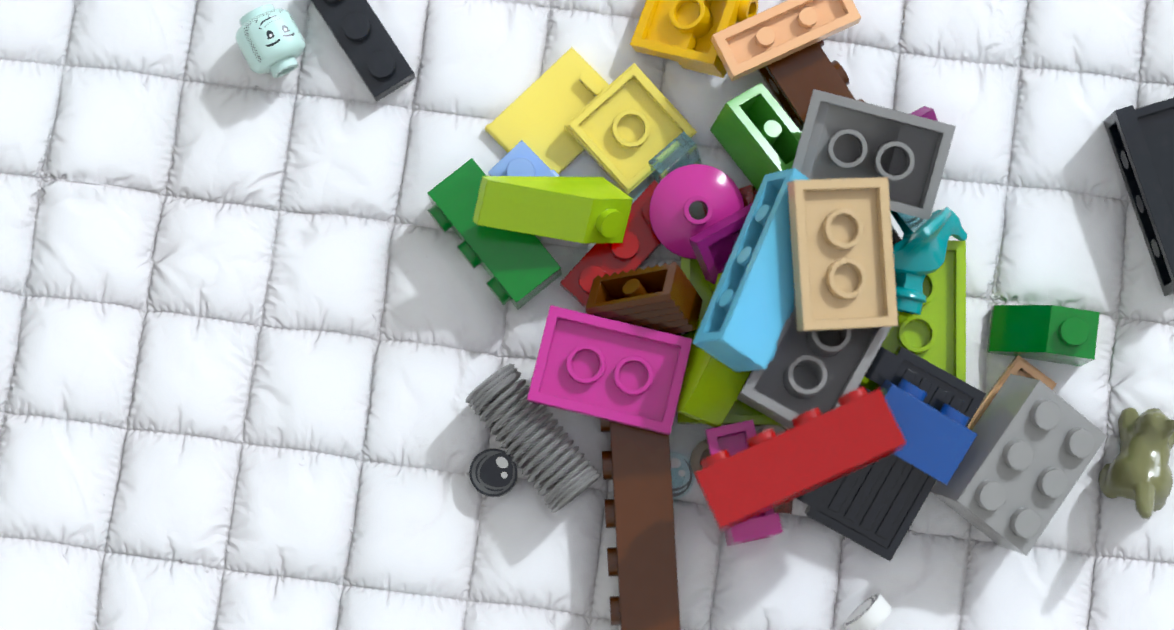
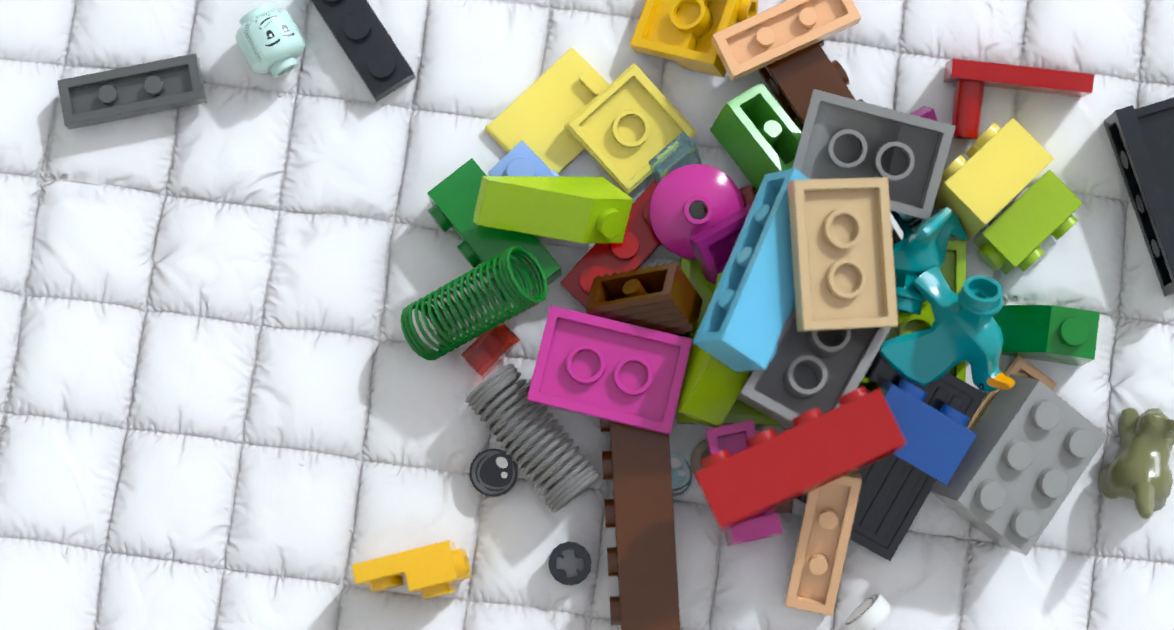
none -> dark grey plate [57,53,207,130]
none -> yellow plate [351,540,472,599]
none -> green piece [401,246,548,361]
none -> clear red piece [461,323,520,379]
none -> black bush [548,542,592,586]
none -> light nougat plate [785,472,862,616]
none -> teal animal [878,265,1015,392]
none -> light yellow brick [933,118,1054,242]
none -> red piece [943,58,1094,140]
none -> lime brick [973,169,1083,275]

